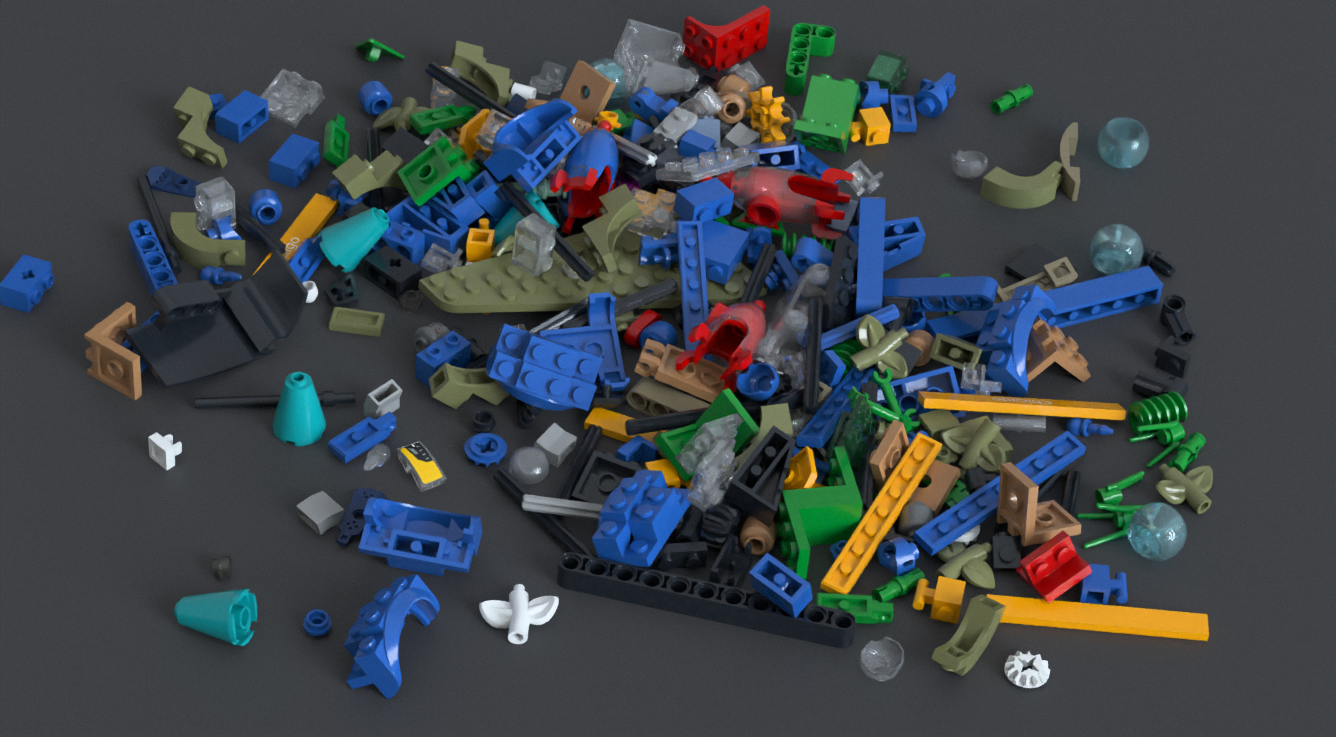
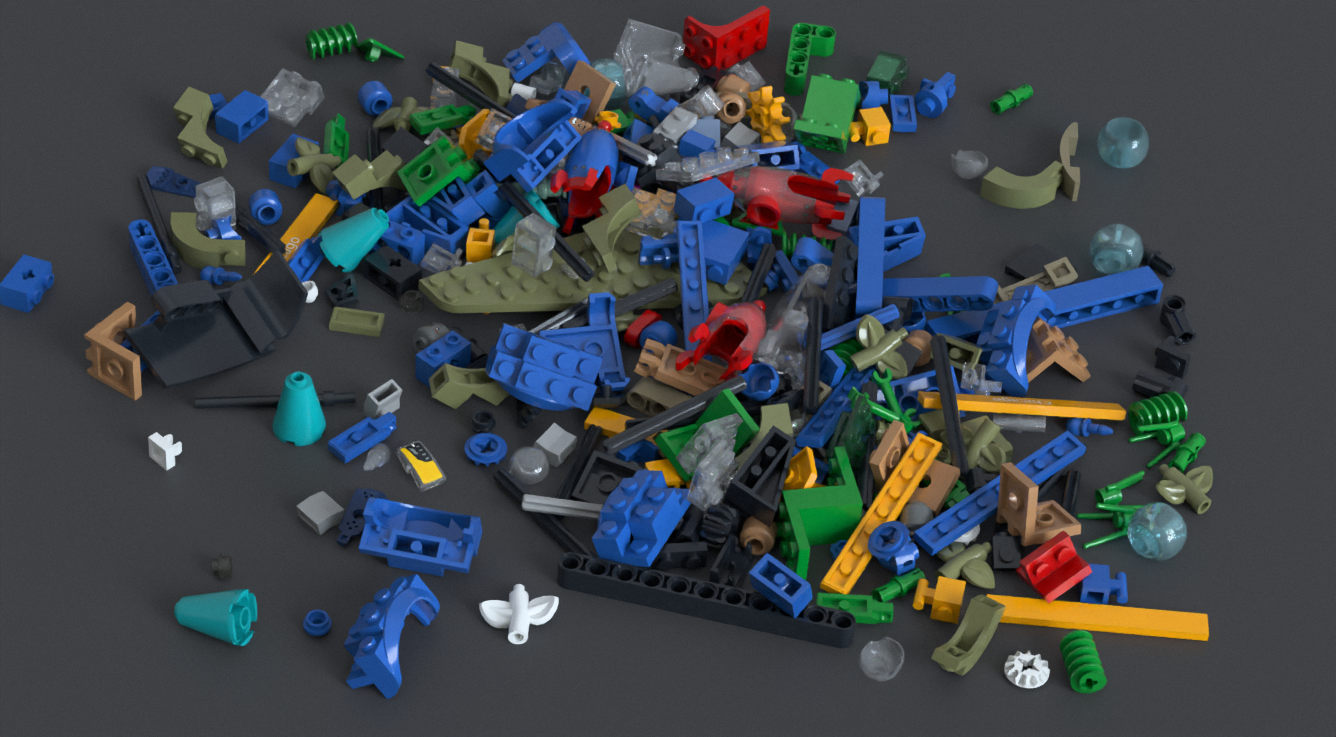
none -> olive plant [287,137,341,197]
none -> green piece [306,22,358,60]
none -> blue piece [502,22,590,83]
none -> blue brick [554,88,591,120]
none -> black axle [602,375,747,454]
none -> blue tile [613,161,638,191]
none -> blue gear [868,521,911,561]
none -> black axle [930,335,969,476]
none -> green piece [1059,630,1107,693]

